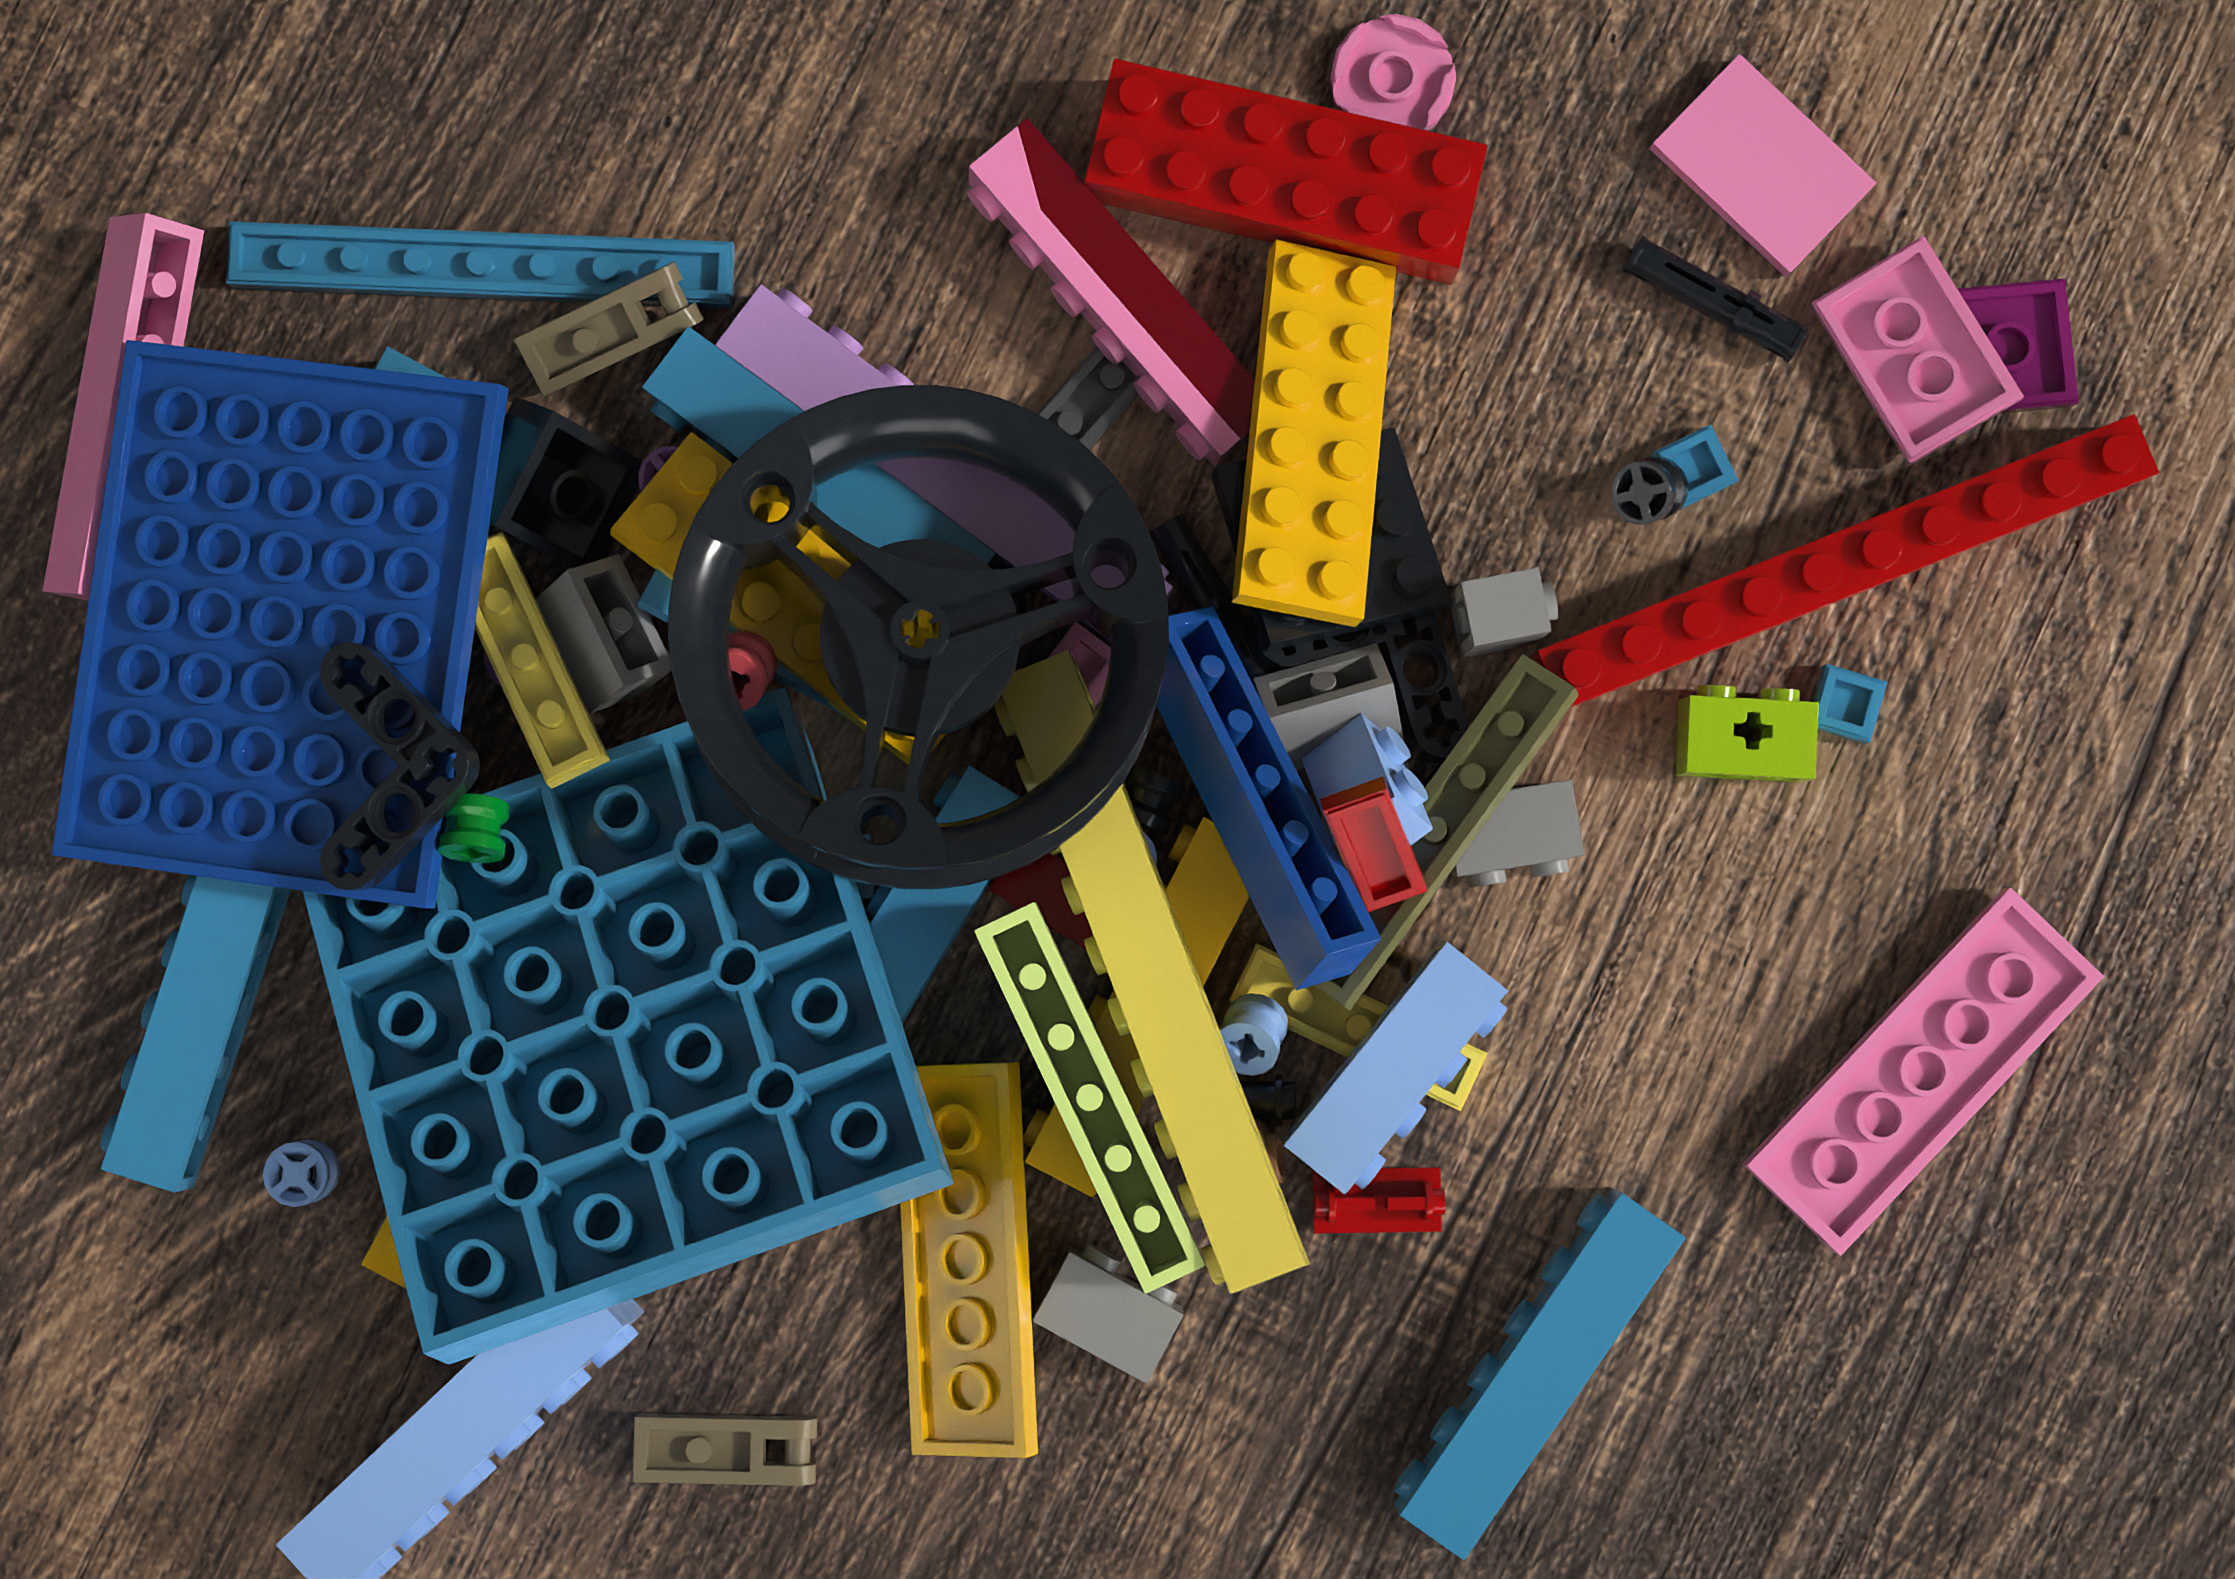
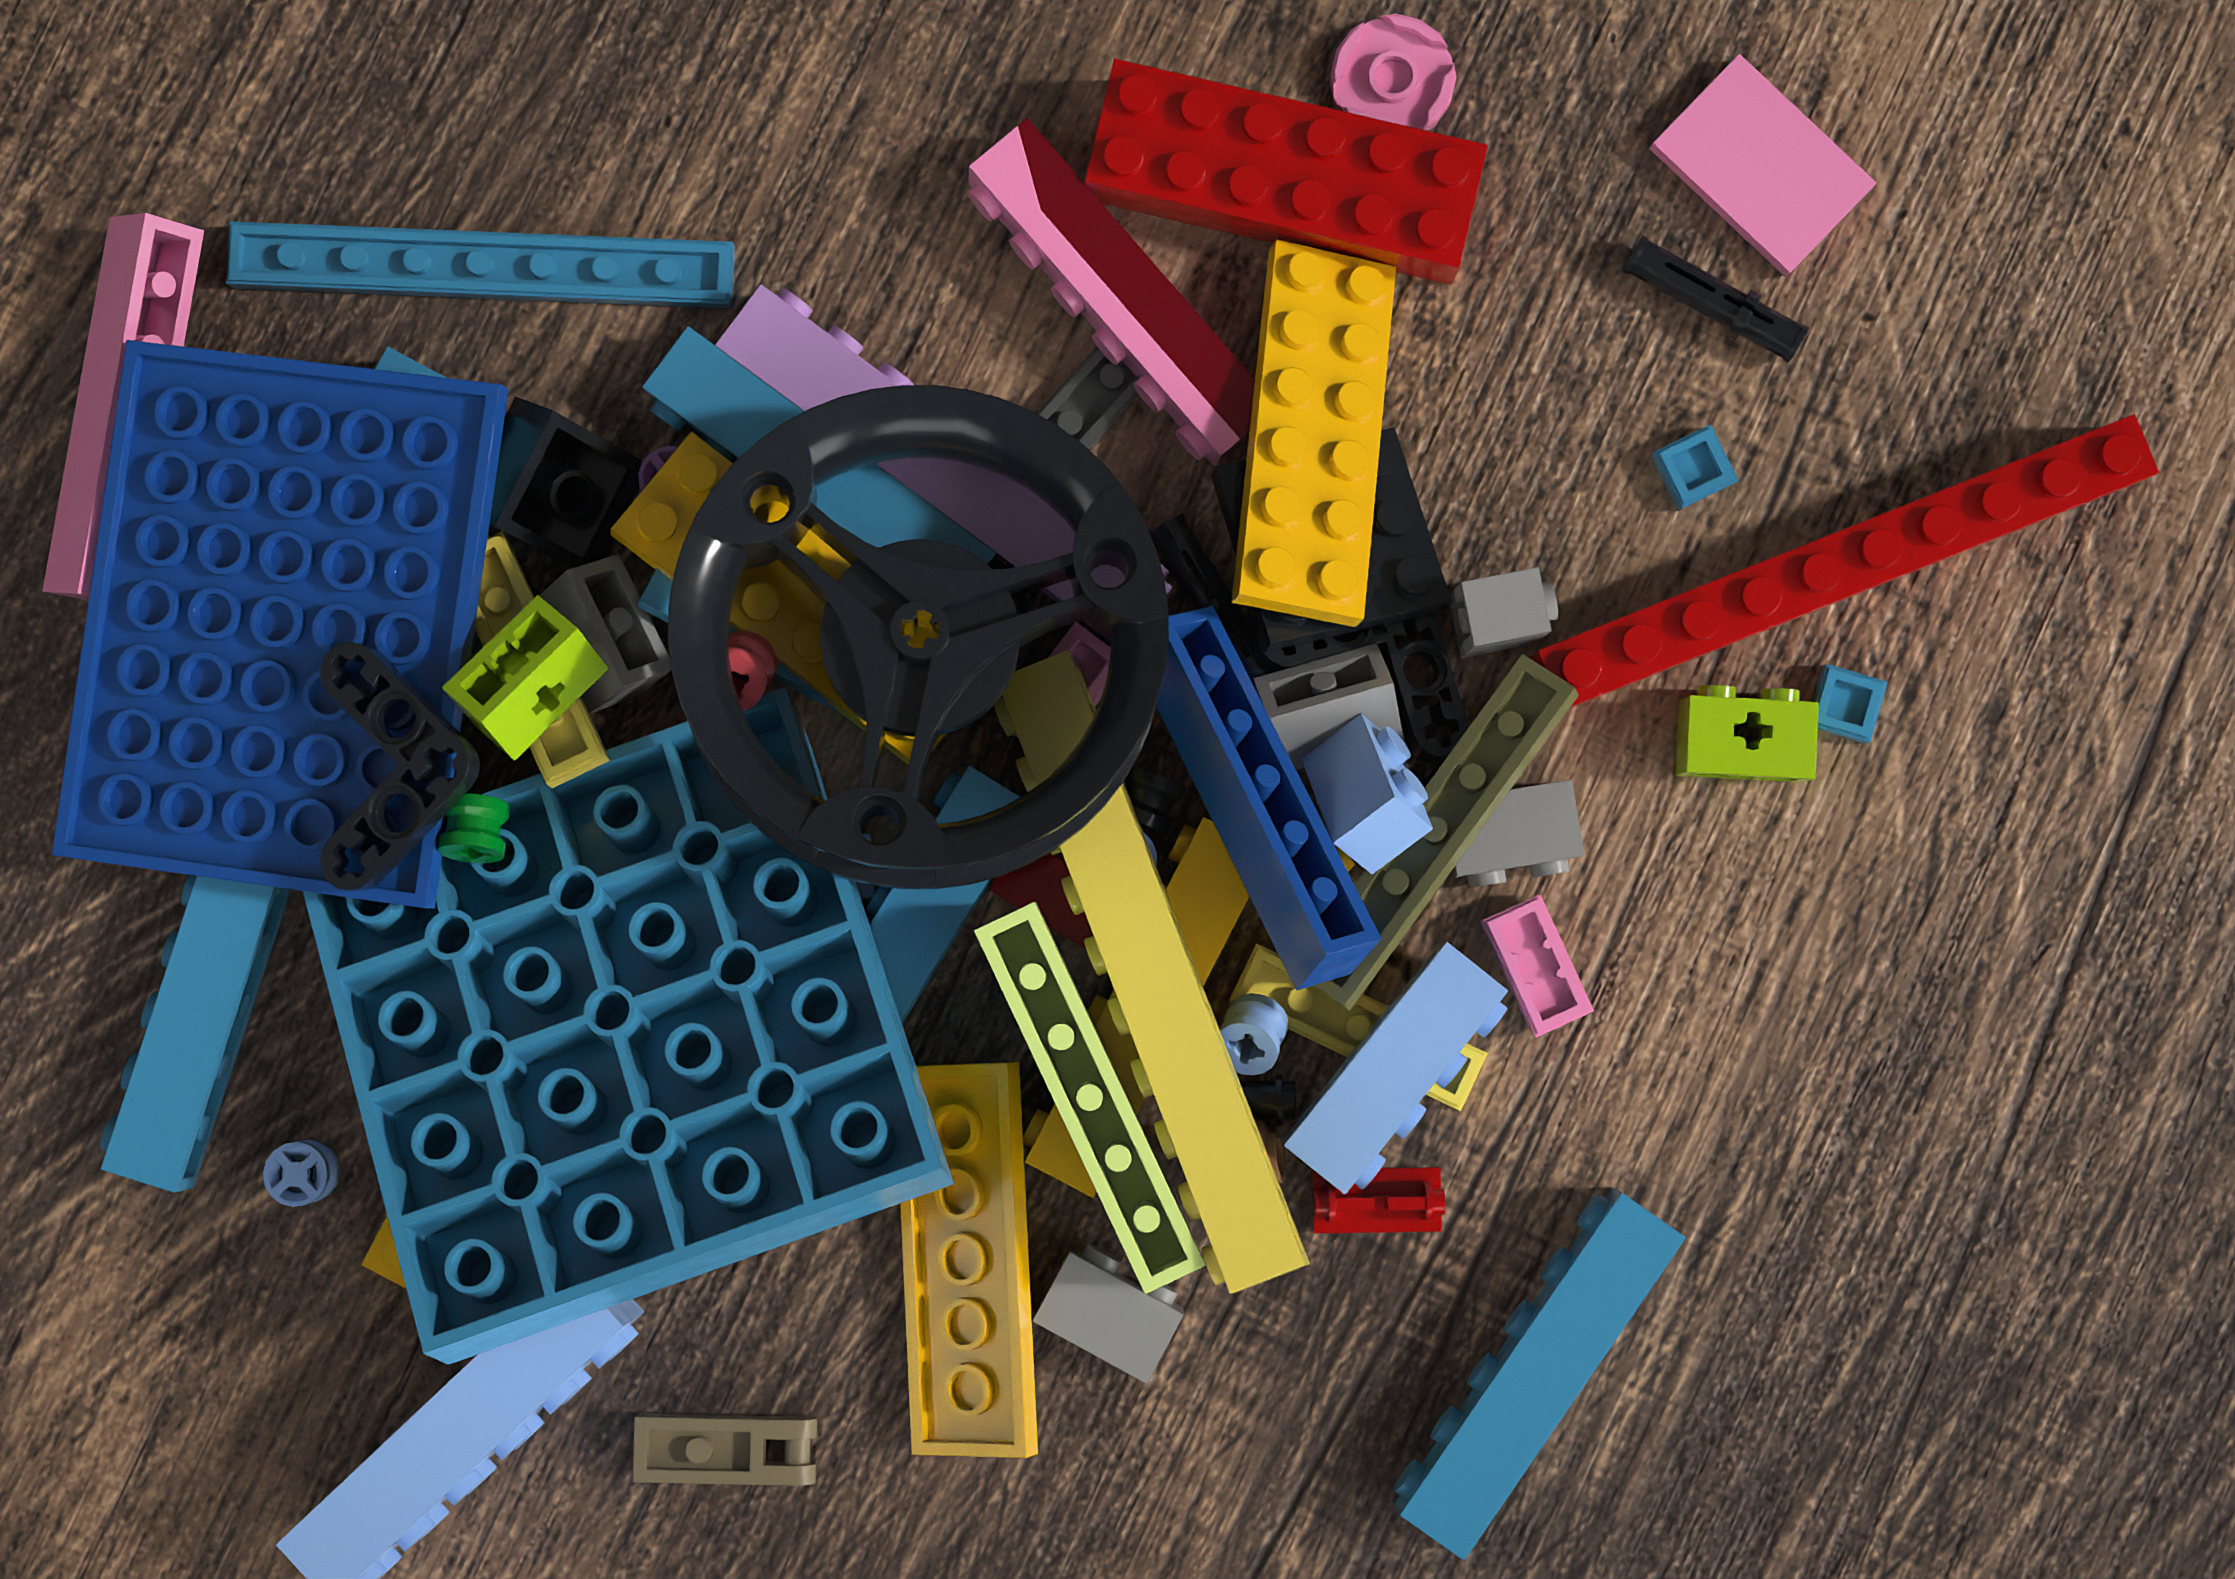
dark tan plate [514,261,704,396] -> none
red tile [1320,776,1428,912] -> none
black wheel [1611,457,1688,525] -> none
bright pink plate [1742,888,2105,1256] -> none
bright pink tile [1811,235,2024,466] -> none
magenta tile [1958,279,2079,414] -> none
none -> lime brick [442,595,609,761]
none -> bright pink plate [1480,894,1594,1038]

